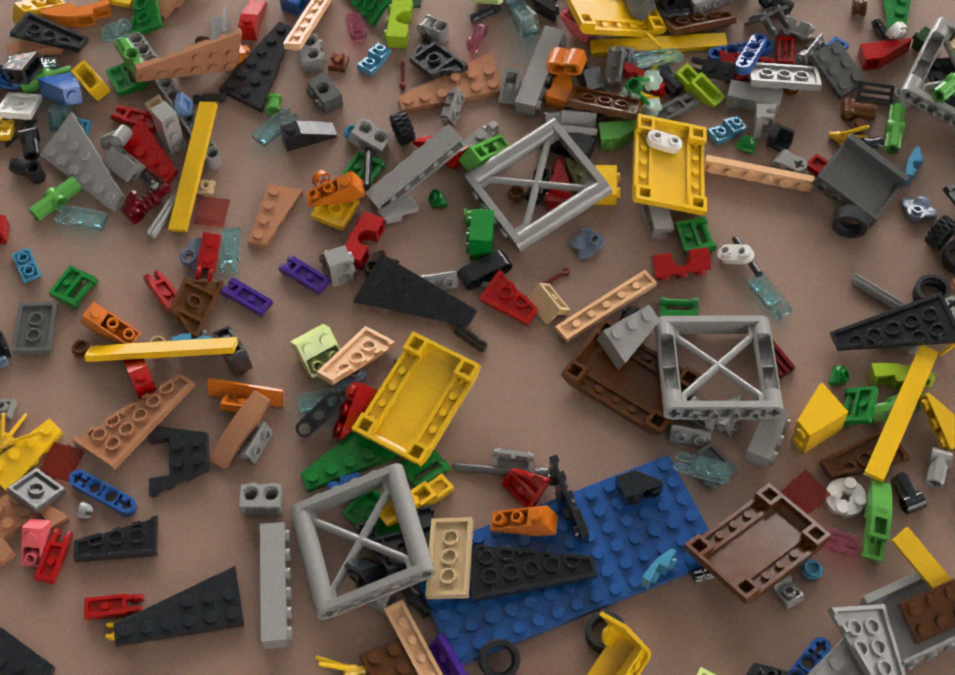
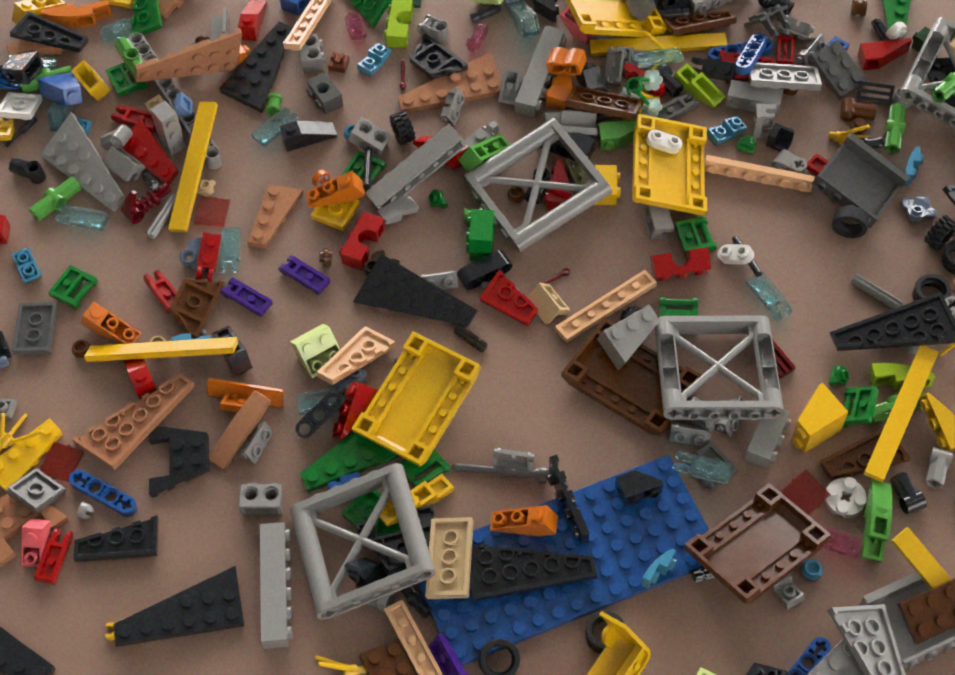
black piece [18,126,40,161] -> none
red hinge [84,593,144,620] -> none
black axle [193,92,227,105] -> none
light grey brick [324,245,356,287] -> none
red wing [501,468,552,508] -> none
sand blue plate [568,228,605,260] -> none

